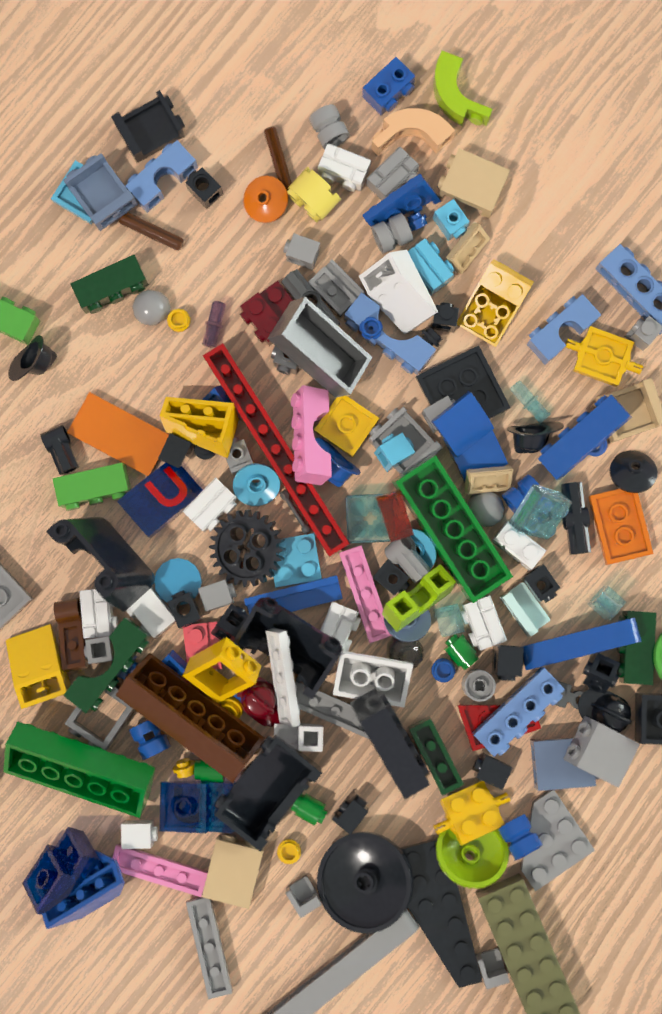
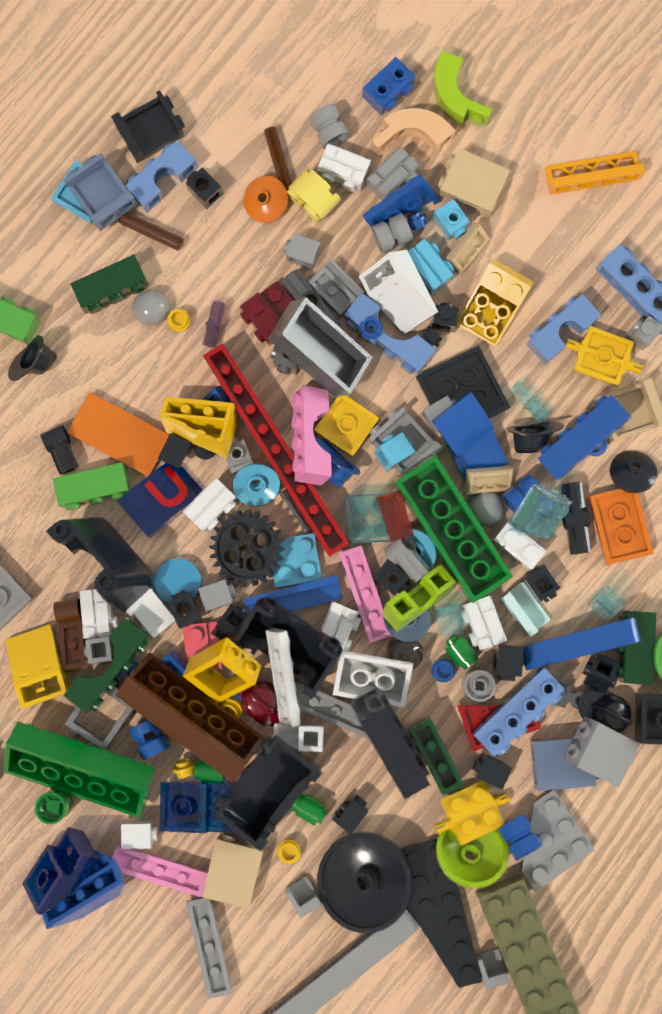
none -> green wheel [35,789,73,824]
none -> light orange fence [545,151,645,195]

